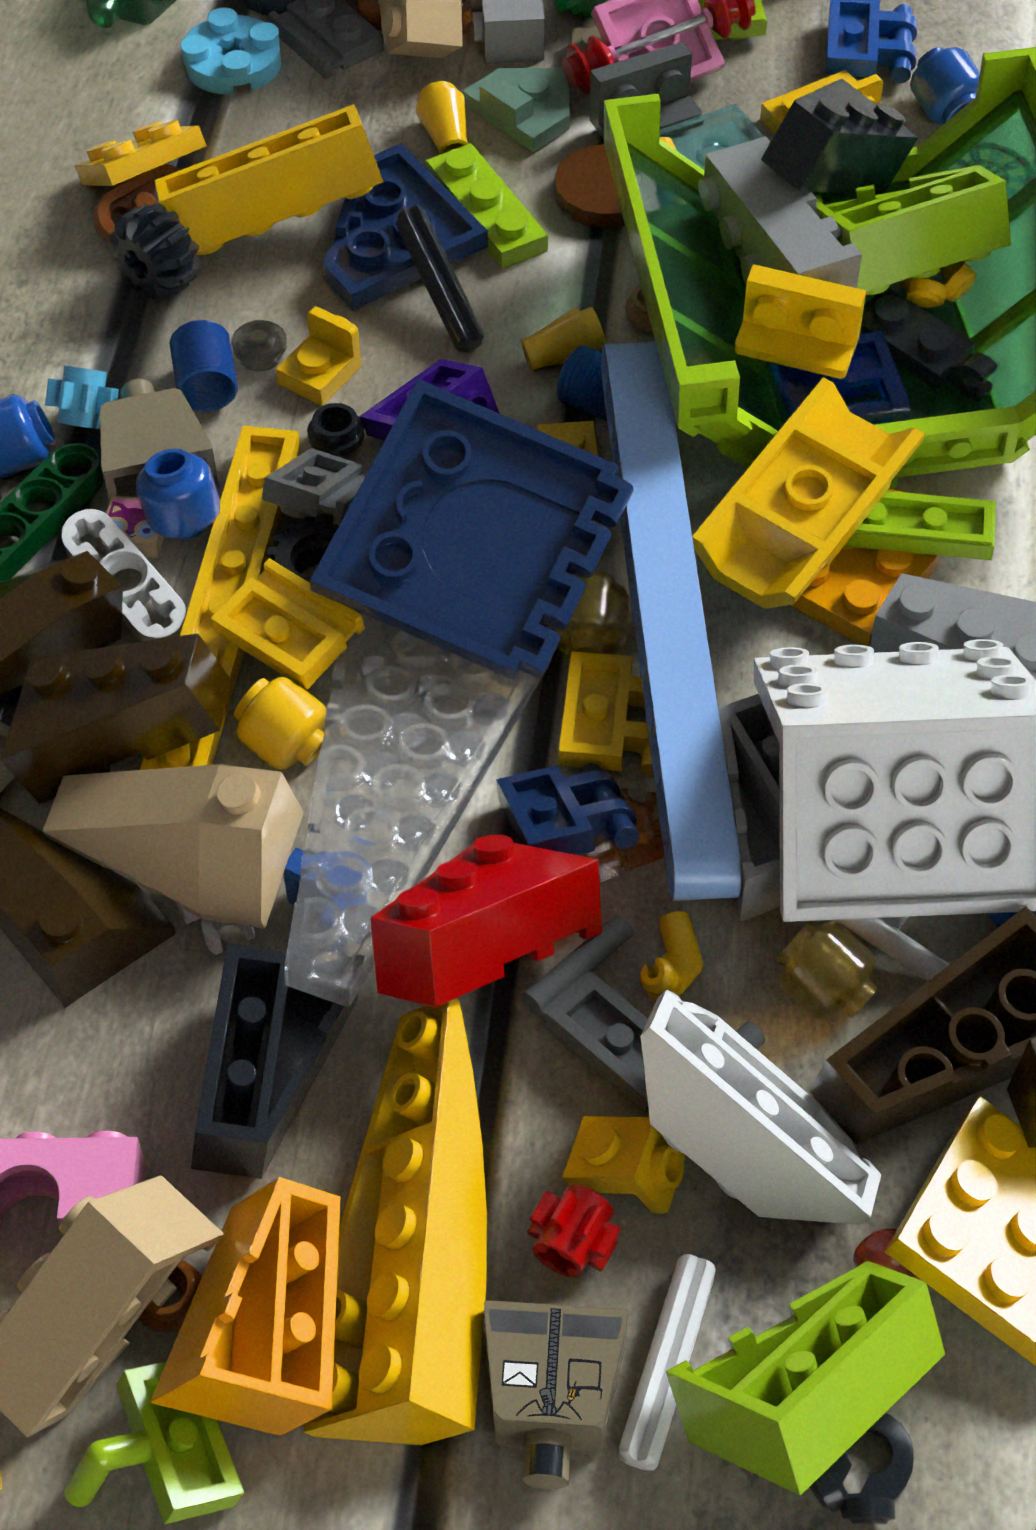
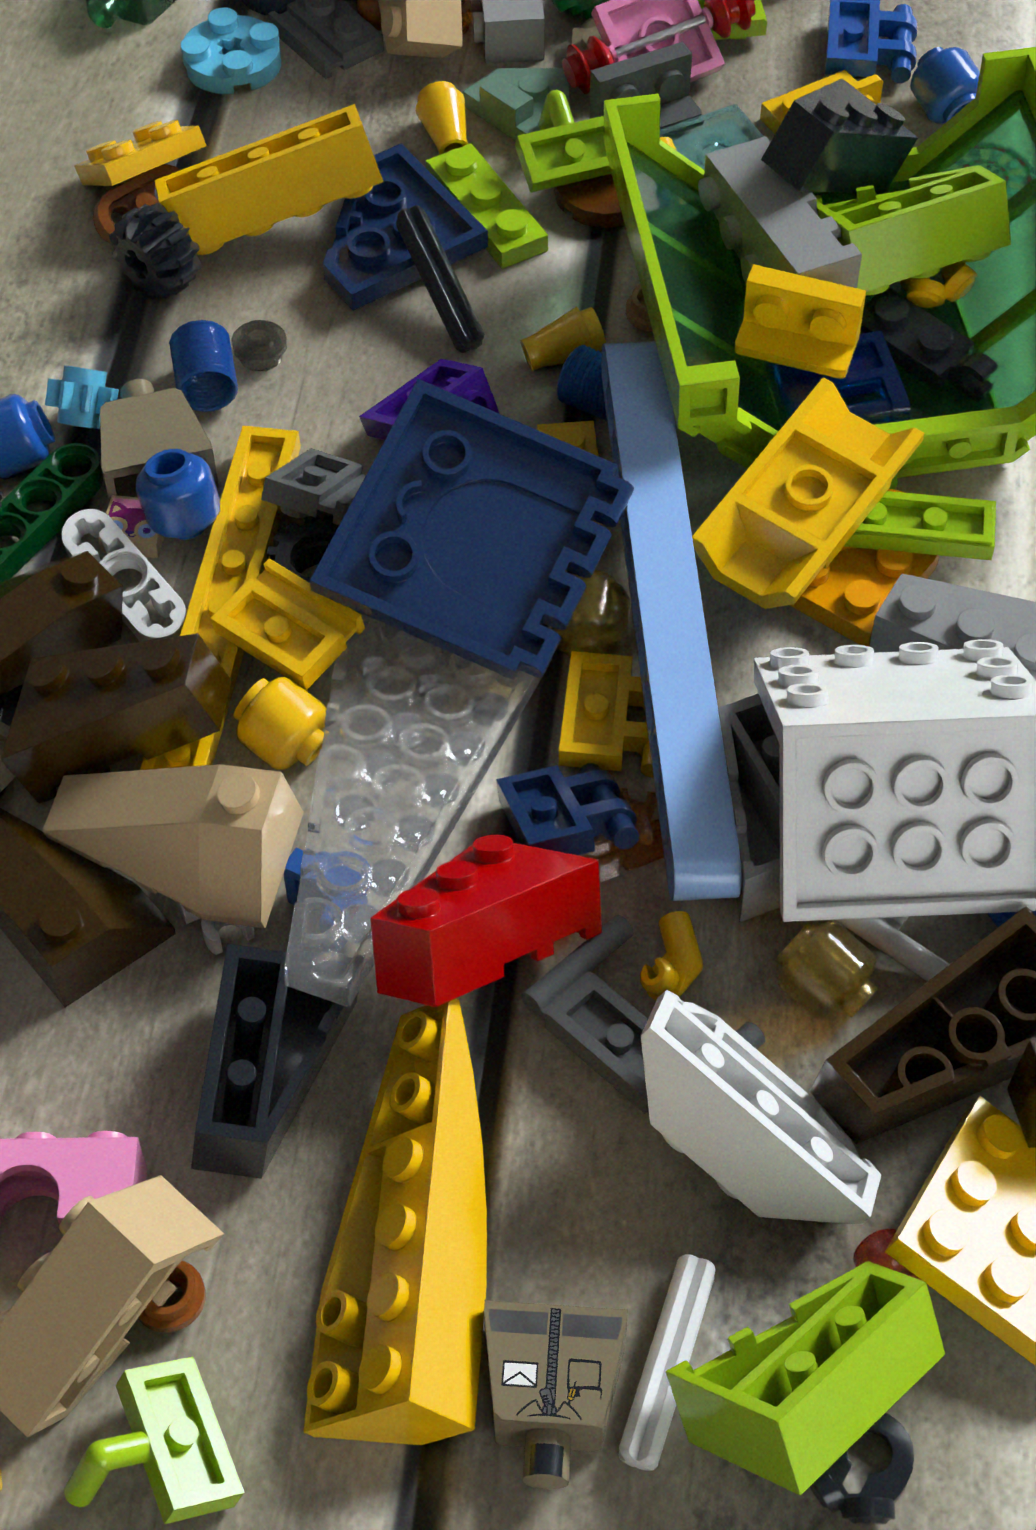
light orange wedge [150,1177,341,1436] -> none
yellow bracket [276,306,361,406] -> none
black plate [307,403,365,456] -> none
red gear [527,1185,621,1278] -> none
yellow bracket [562,1116,685,1214] -> none
none -> lime plate [515,90,612,193]

